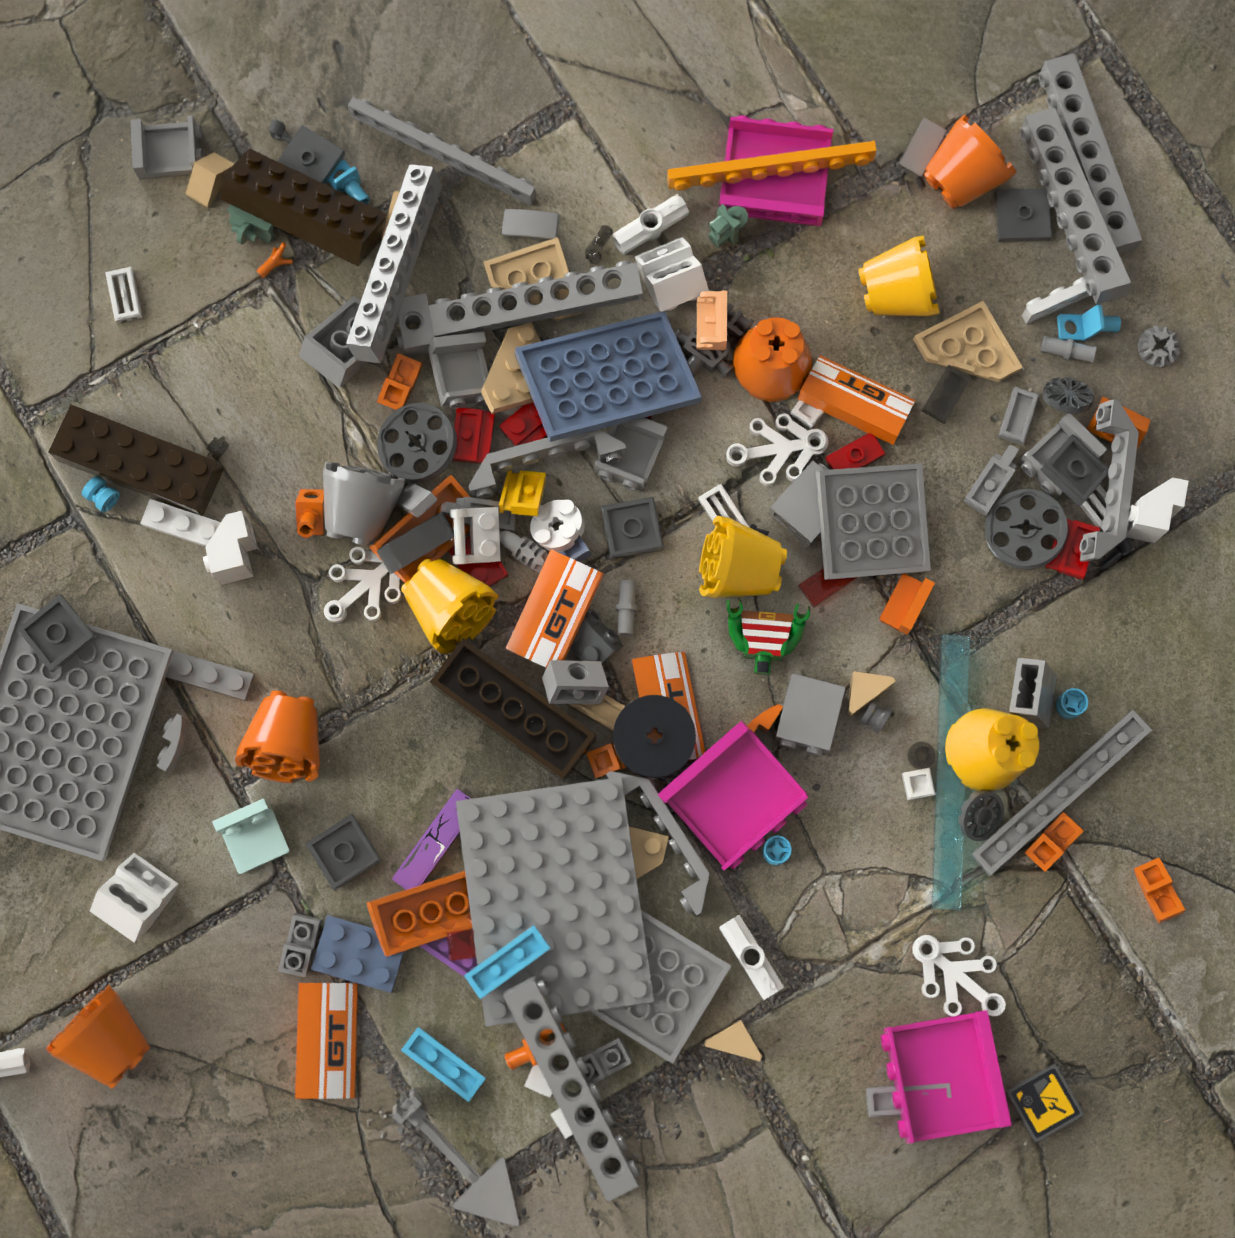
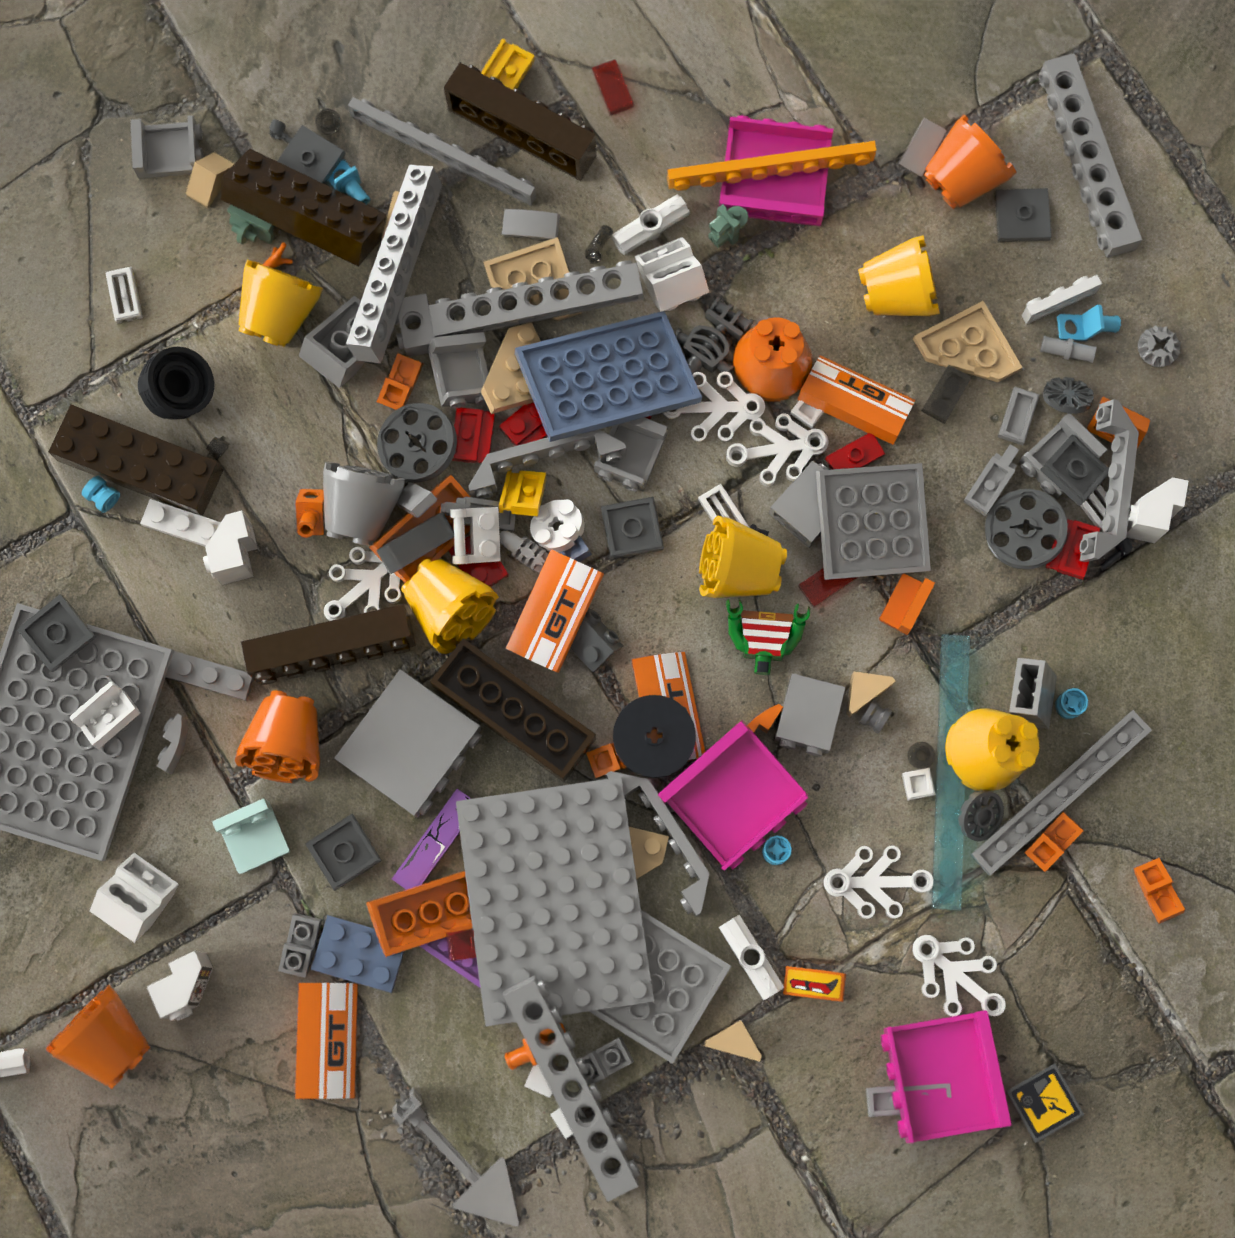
medium azure plate [401,1027,486,1102] -> none
medium azure plate [464,925,551,999] -> none
light grey brick [542,660,609,704] -> none
tan tile [569,695,625,732] -> none
light grey pin [616,580,638,636] -> none
light nougat hinge [696,291,727,350] -> none
light grey brick [1020,108,1131,304] -> none
none -> white bracket [70,681,140,750]
none -> black piece [138,346,215,420]
none -> white piece [147,951,213,1021]
none -> yellow cone [238,259,323,347]
none -> dark brown brick [241,604,416,685]
none -> clear smoke plate [315,109,341,135]
none -> light grey panel [335,669,482,818]
none -> dark brown brick [444,62,596,181]
none -> yellow plate [481,38,535,90]
none -> clear red tile [592,59,634,116]
none -> white plant [662,372,765,442]
none -> slope [783,966,846,1002]
none -> white plant [824,846,933,919]

